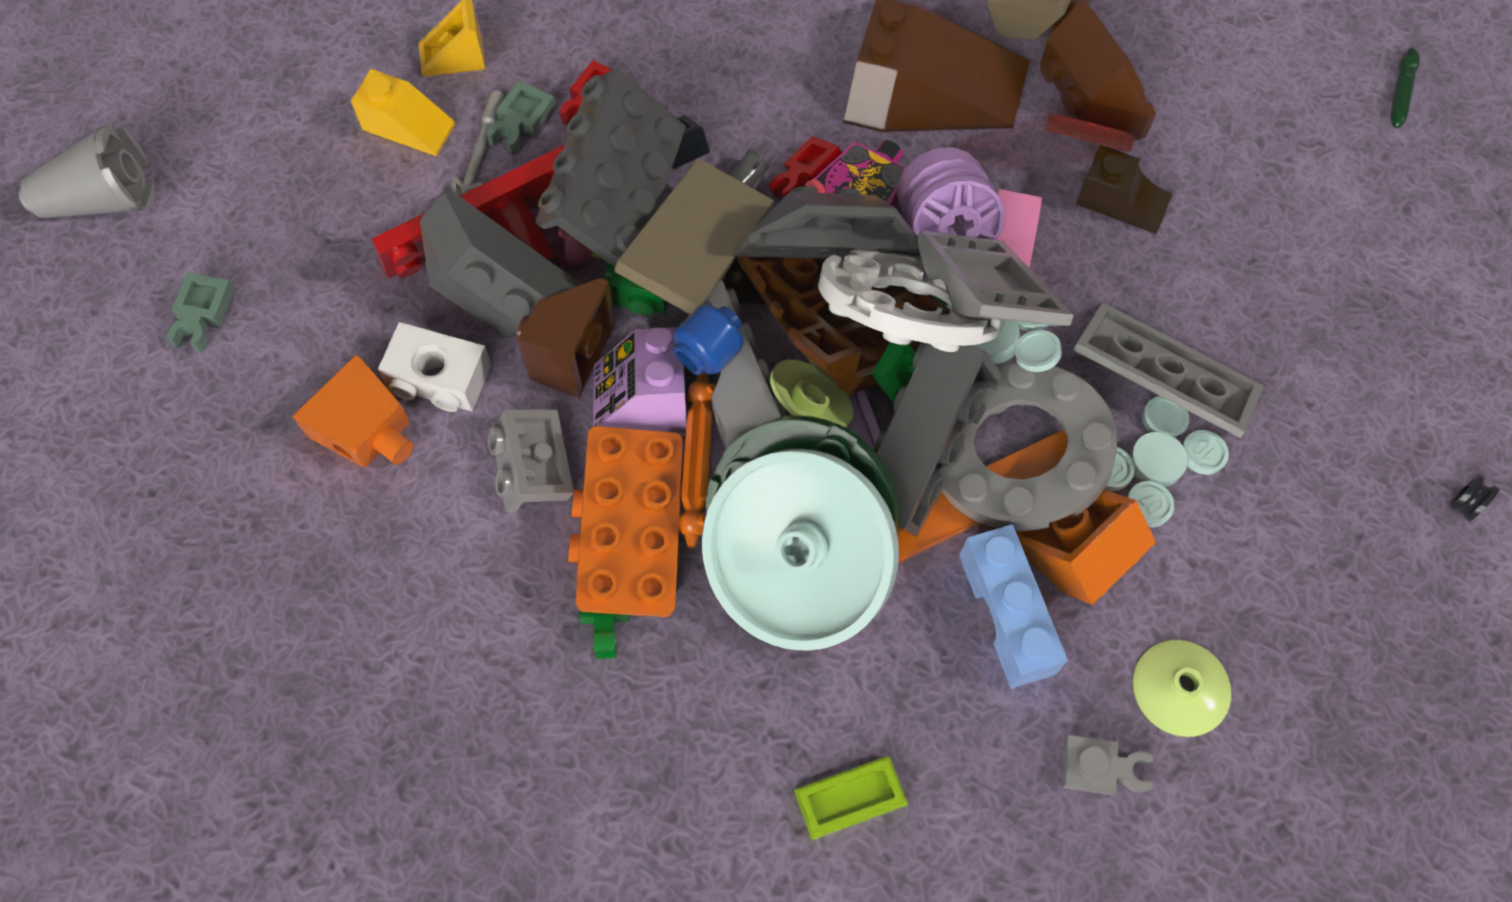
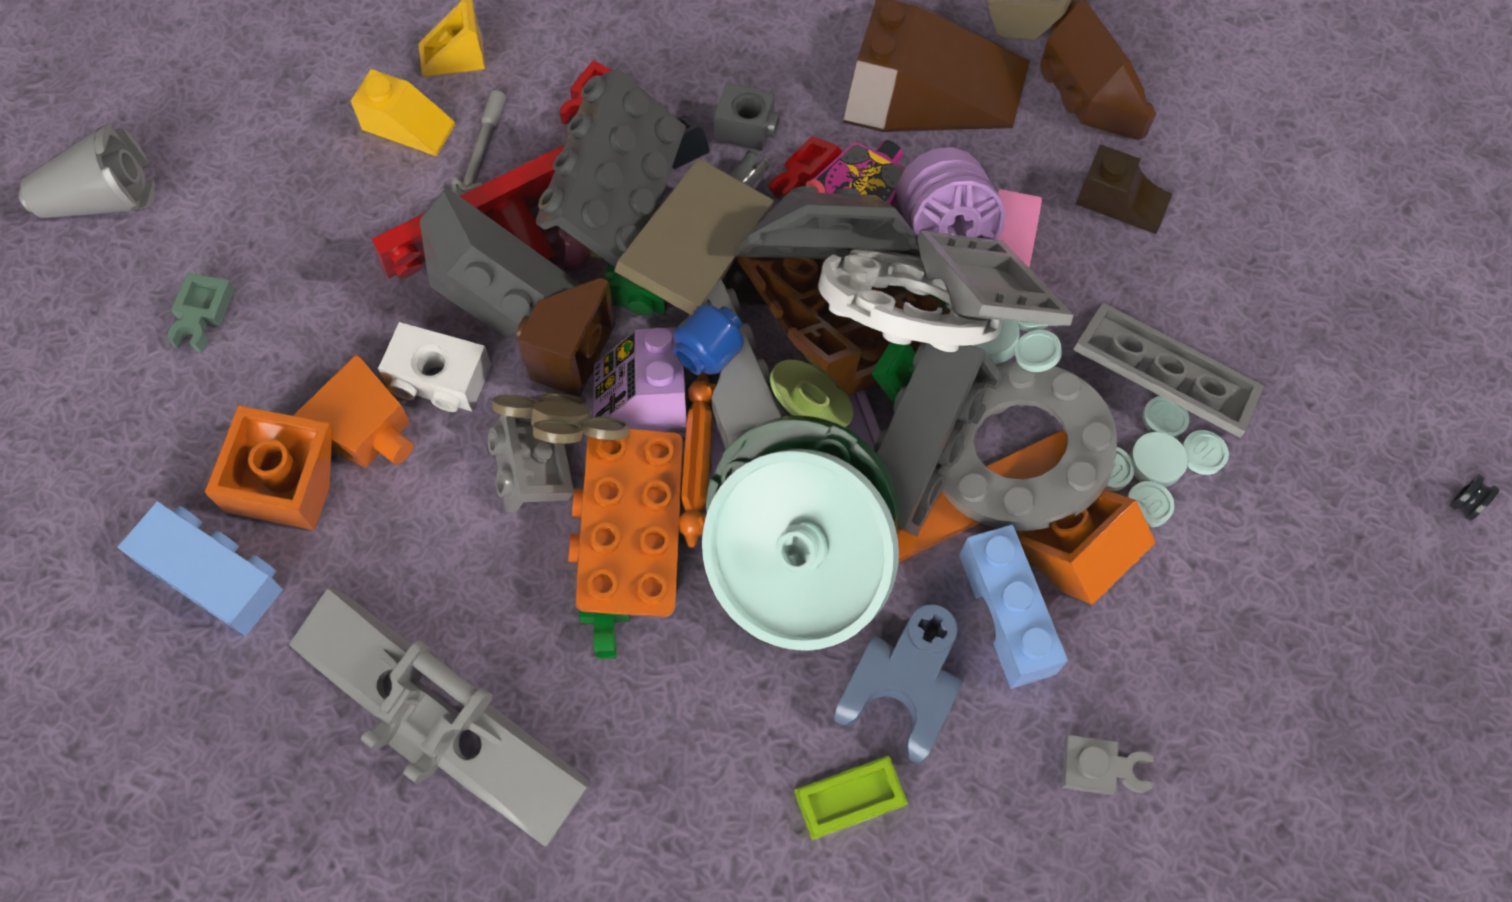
sand green plate [487,80,556,155] -> none
clear red tile [1043,112,1135,152] -> none
yellowish green dish [1133,640,1231,737] -> none
dark green piece [1390,48,1420,128] -> none
none -> light blue brick [117,501,283,637]
none -> orange slope [205,405,332,531]
none -> light grey piece [289,588,590,847]
none -> dark tan piece [492,393,630,444]
none -> dark grey brick [714,82,780,151]
none -> sand blue piece [834,604,963,765]

